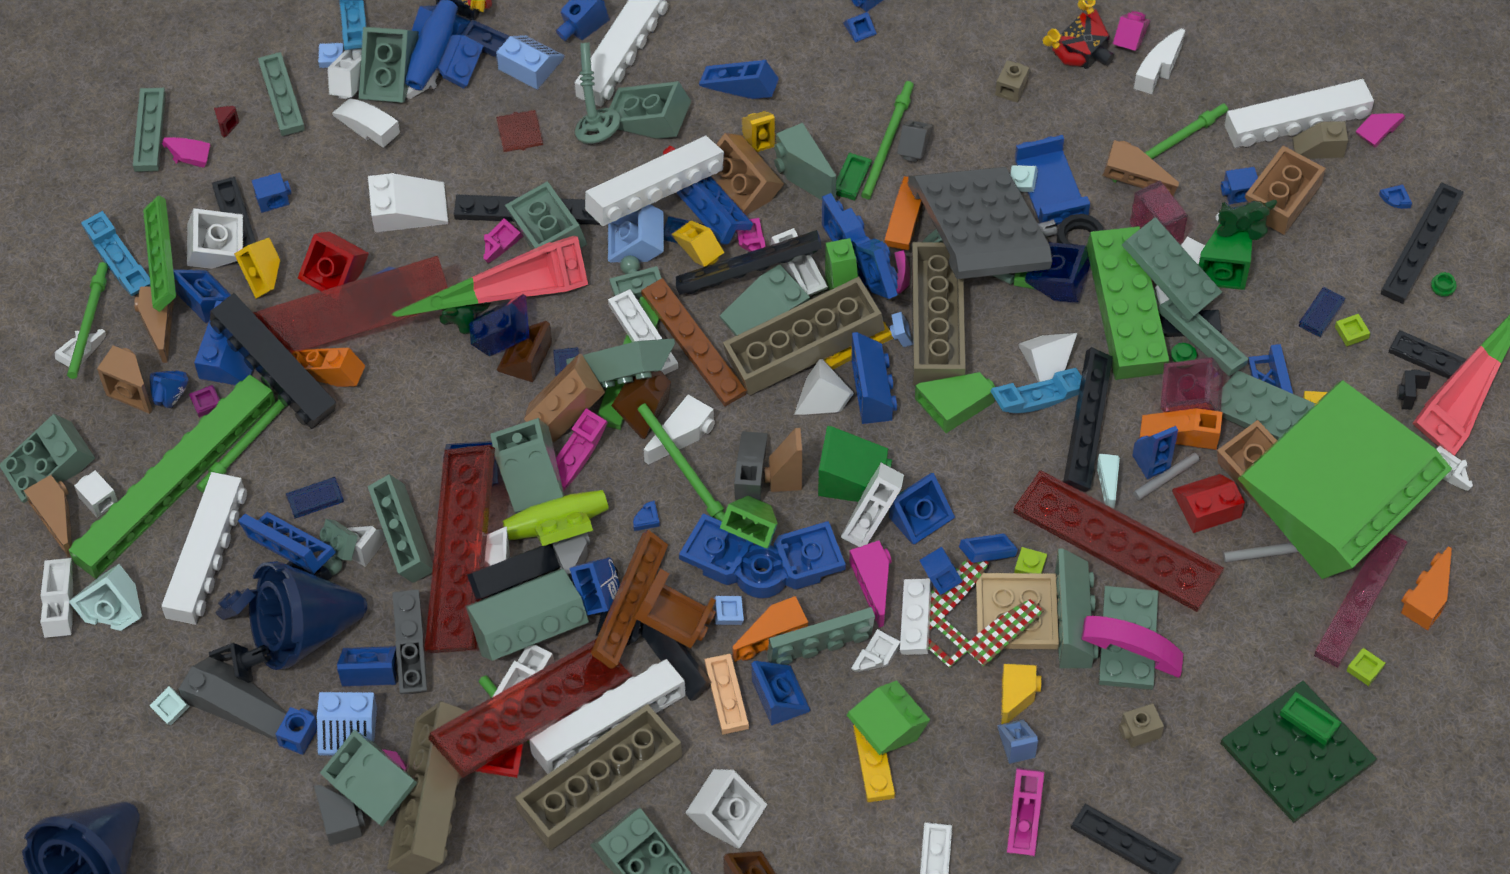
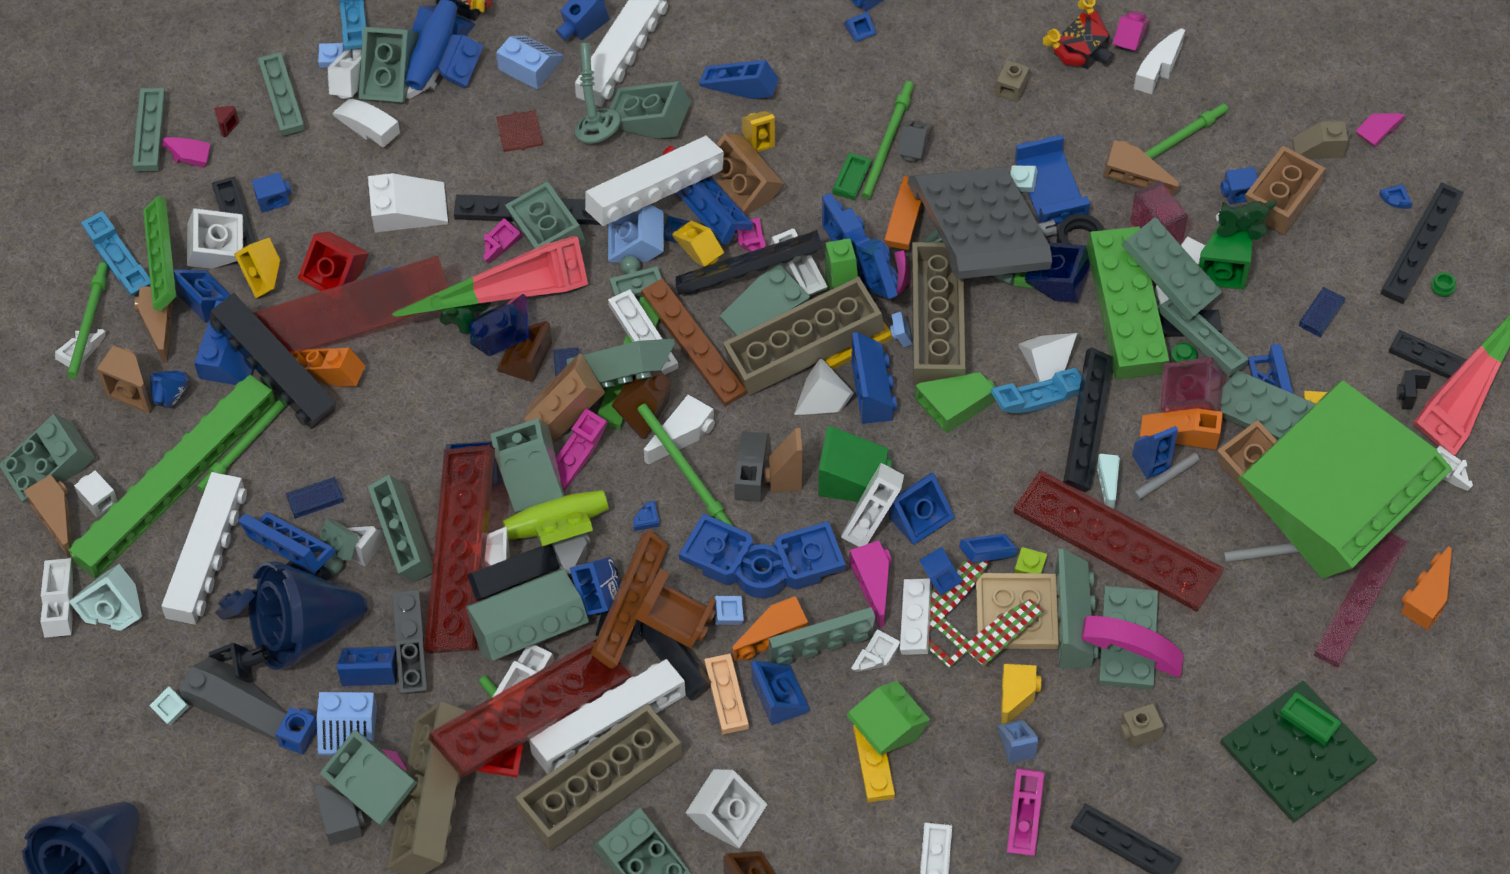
magenta tile [189,385,220,417] -> none
dark blue plate [461,19,510,58] -> none
bright green slope [720,496,778,549] -> none
sand green slope [774,123,836,200] -> none
red slope [1172,474,1245,533] -> none
white brick [1224,79,1374,148] -> none
lime plate [1335,314,1370,346] -> none
lime plate [1346,648,1385,686] -> none

